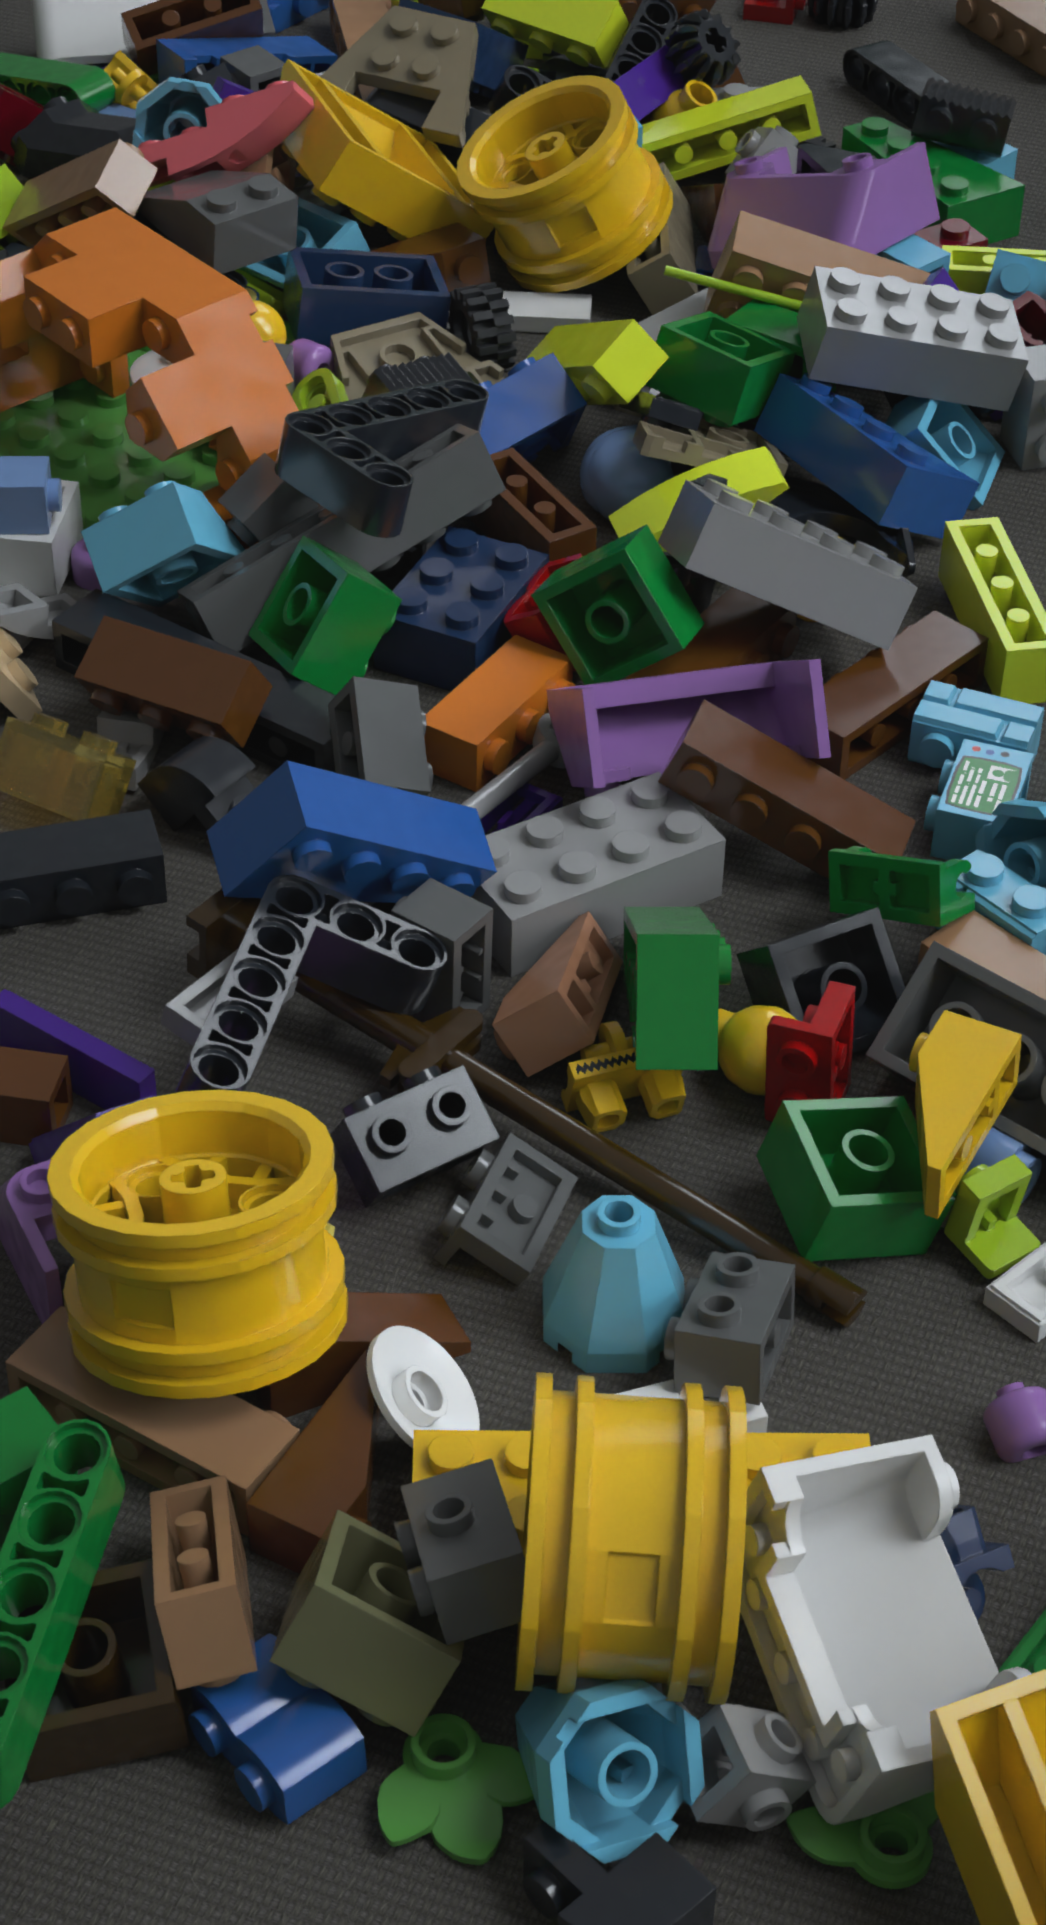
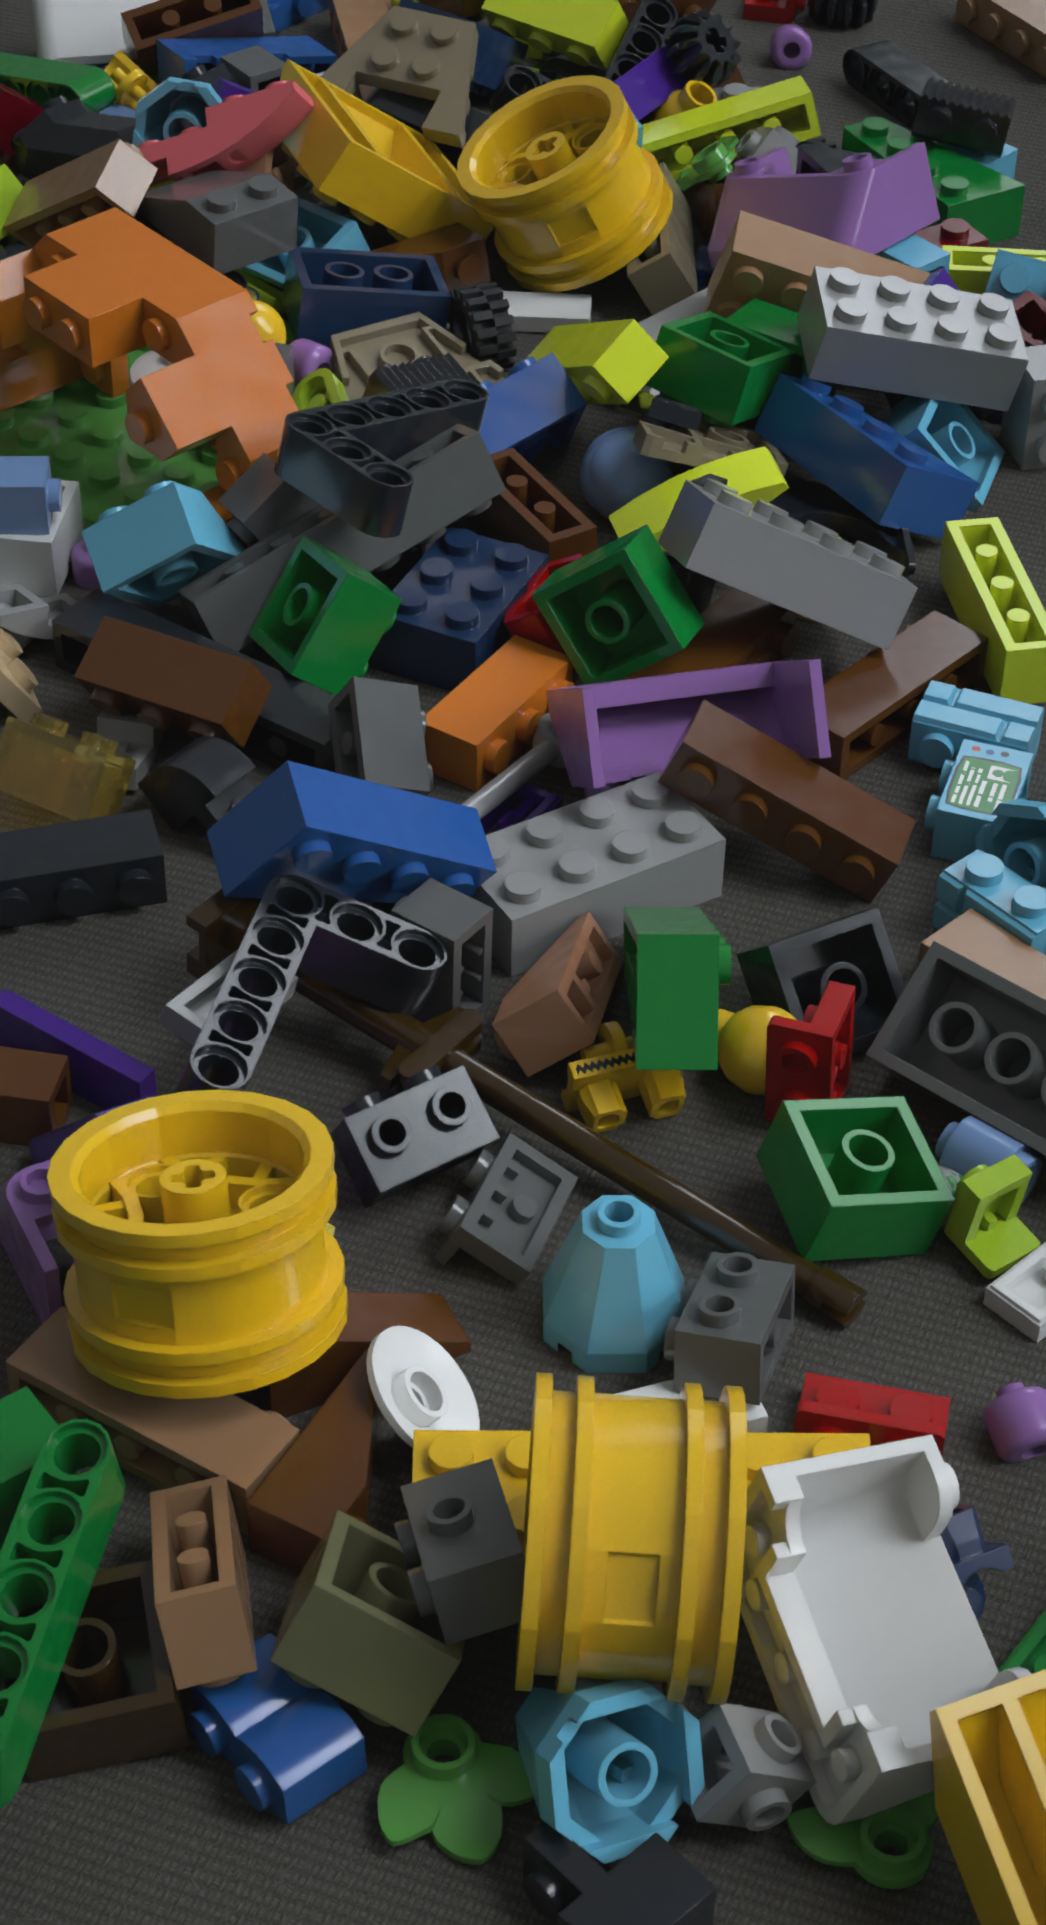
lime piece [663,265,802,311] -> none
green hinge [828,846,975,927] -> none
yellow slope [909,1010,1022,1219] -> none
none -> bright green plate [676,136,739,192]
none -> medium lavender piece [768,24,812,70]
none -> red bracket [793,1372,951,1456]

